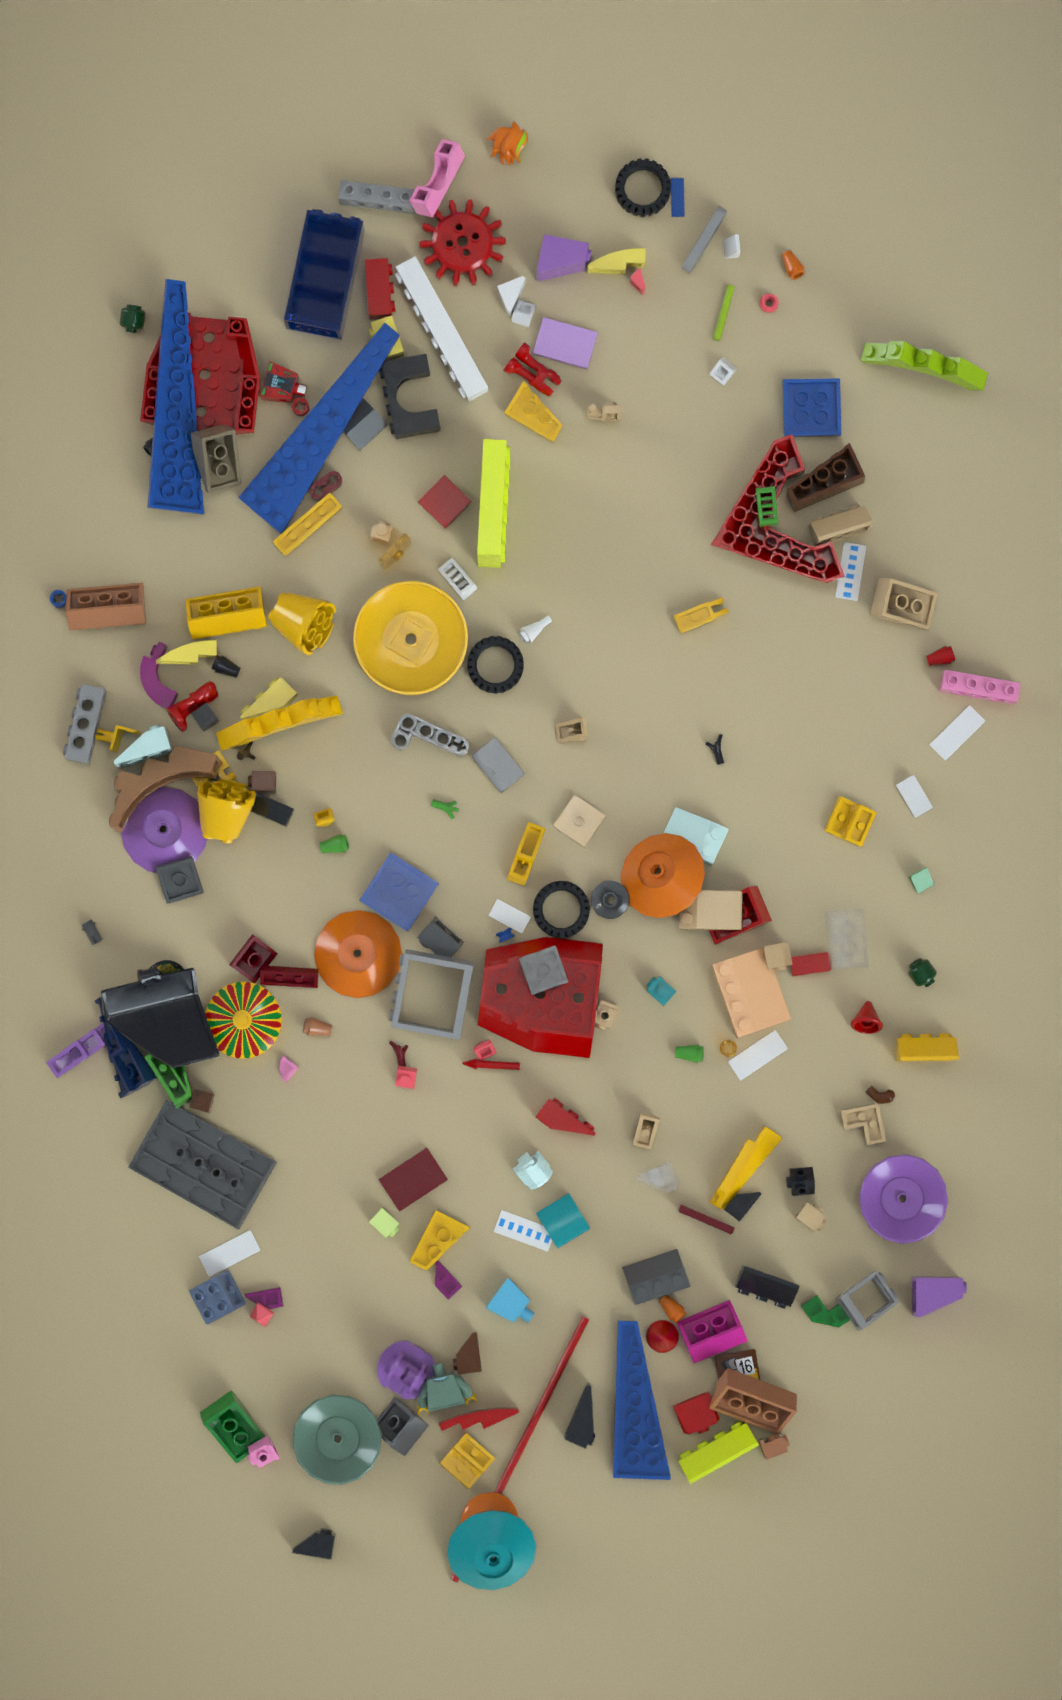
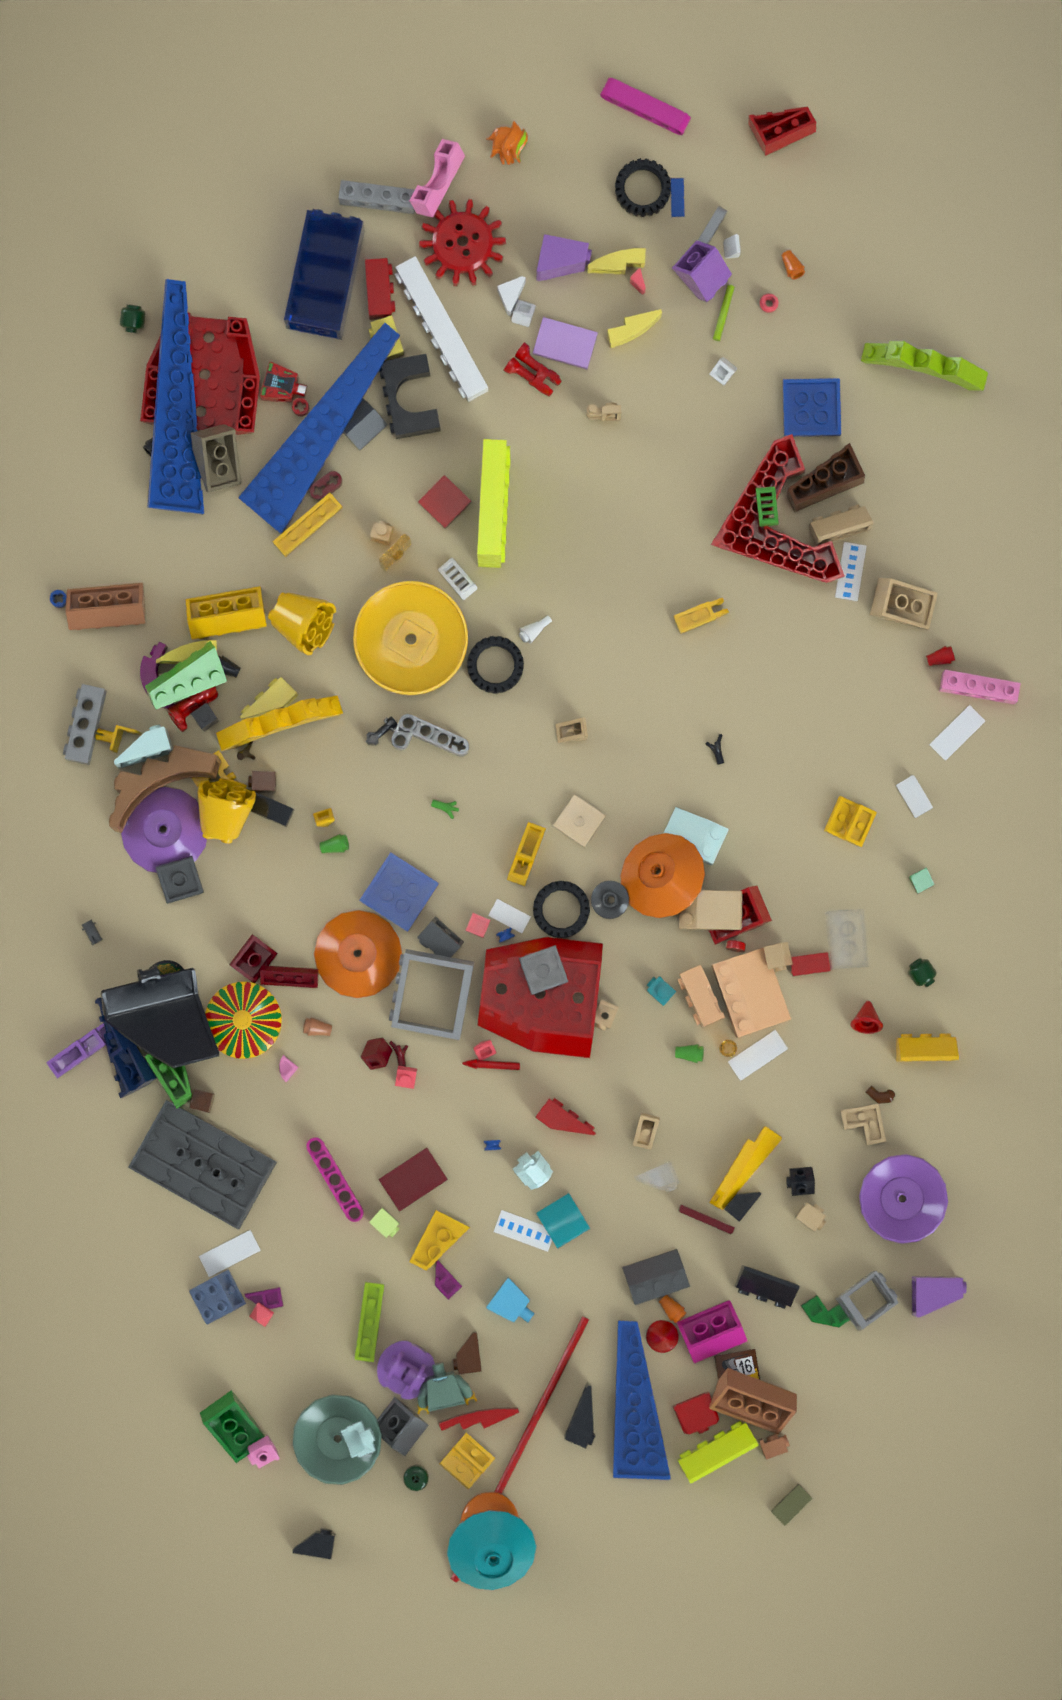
light grey piece [471,737,525,793] -> none
yellow wing [504,381,563,443] -> none
none -> wedge [145,641,227,709]
none -> dark pink beam [306,1138,364,1222]
none -> light aqua hair [341,1420,376,1458]
none -> lime plate [355,1282,385,1362]
none -> dark red panel [361,1037,393,1070]
none -> black bar [366,717,398,746]
none -> dark green head [403,1464,429,1491]
none -> coral plate [466,913,491,938]
none -> blue bush [484,1140,501,1151]
none -> dark pink beam [600,78,691,135]
none -> light yellow slope [607,309,662,348]
none -> medium lavender slope [672,240,732,302]
none -> light nougat wedge [677,965,725,1027]
none -> red tile [726,940,746,952]
none -> red wedge [749,107,816,156]
none -> olive tile [771,1484,813,1526]

